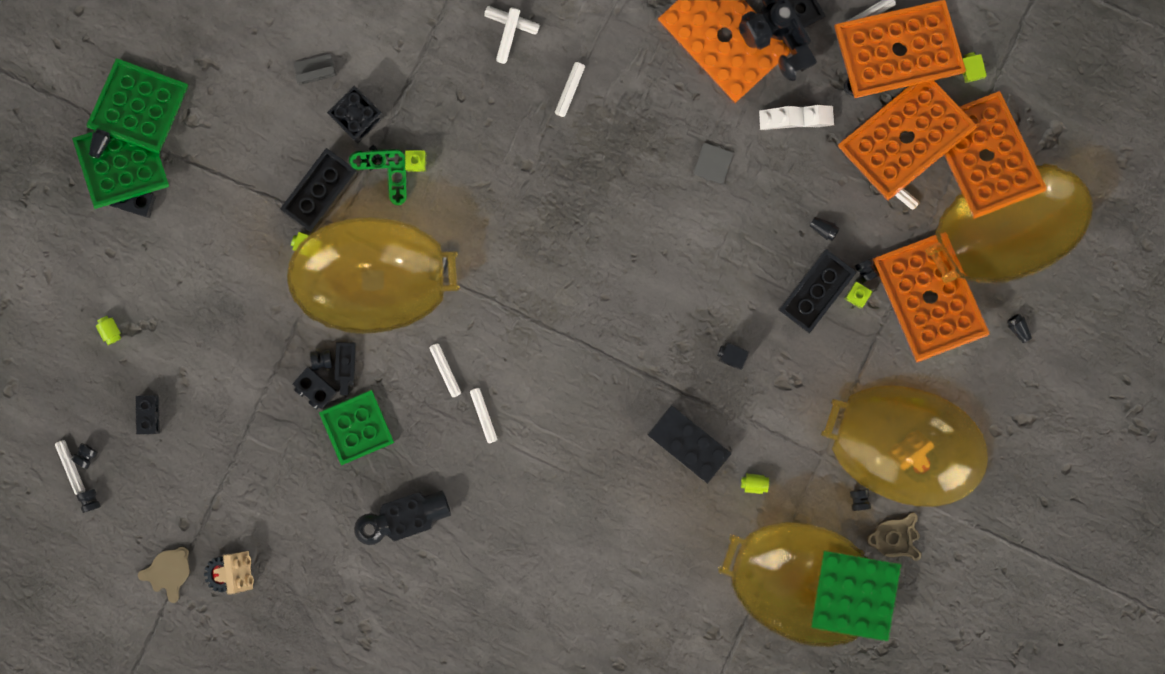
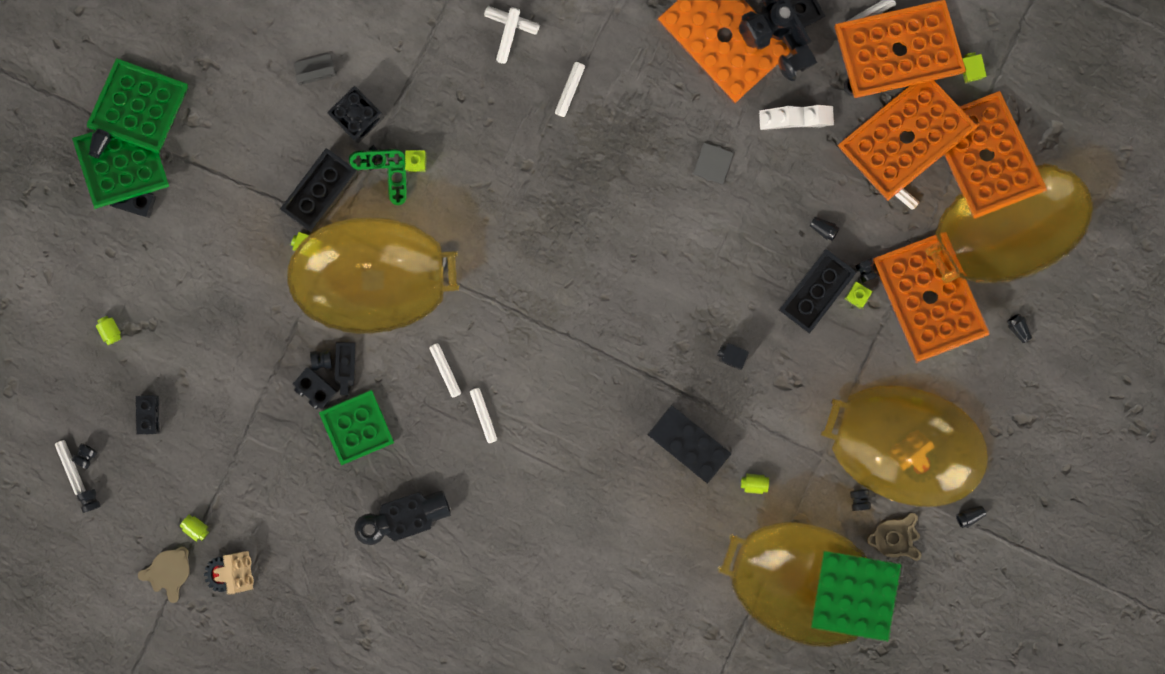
none -> lime brick [180,514,209,542]
none -> black cone [956,506,986,528]

